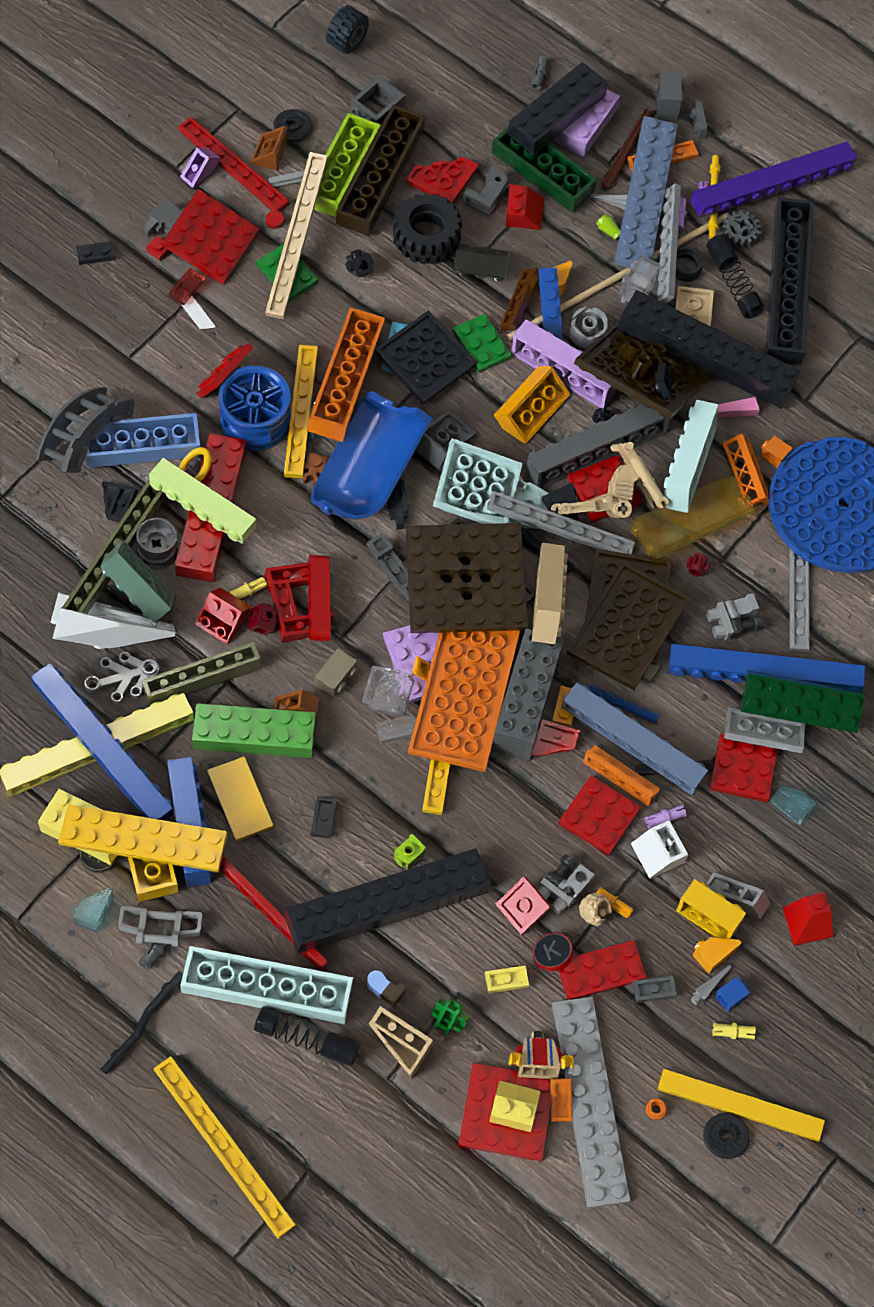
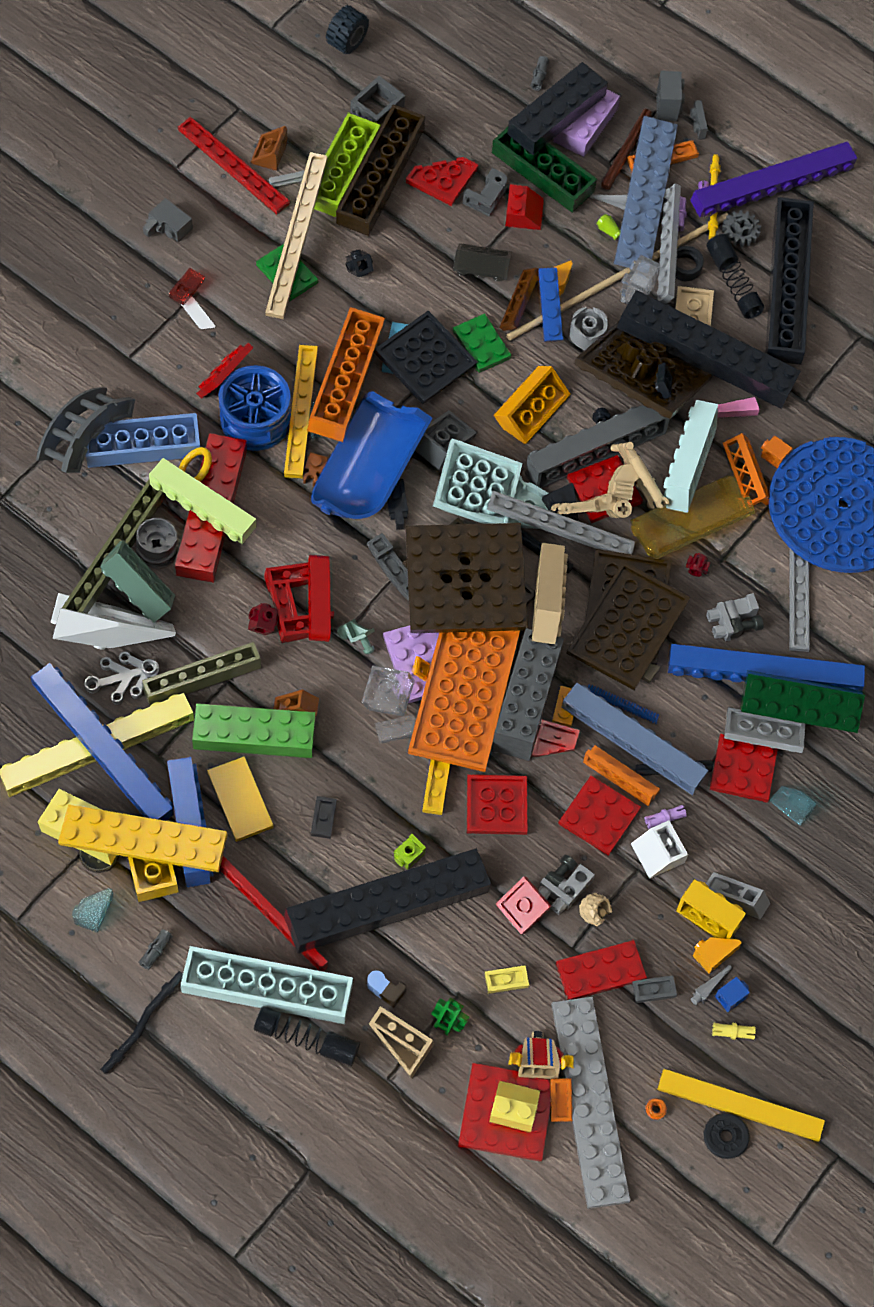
black plate [76,241,115,265] -> none
black wing [102,481,138,522] -> none
light grey bar [118,906,203,947] -> none
red plate [146,236,170,261] -> none
yellow plate [154,1056,295,1239] -> none
red plate [161,189,259,285] -> none
medium lavender slope [180,147,220,188] -> none
red slope [195,587,252,644] -> none
light yellow axle [229,577,268,600] -> none
red tile [266,210,284,229] -> none
black wheel [273,109,312,142] -> none
dark tan brick [315,648,358,697] -> none
black tyre [393,193,462,264] -> none
lavender brick [511,320,616,408] -> none
black tile [532,933,574,972] -> none
light orange axle [596,887,633,918] -> none
red slope [782,892,833,946] -> none
none -> sand green piece [337,619,375,655]
none -> red plate [467,775,527,835]

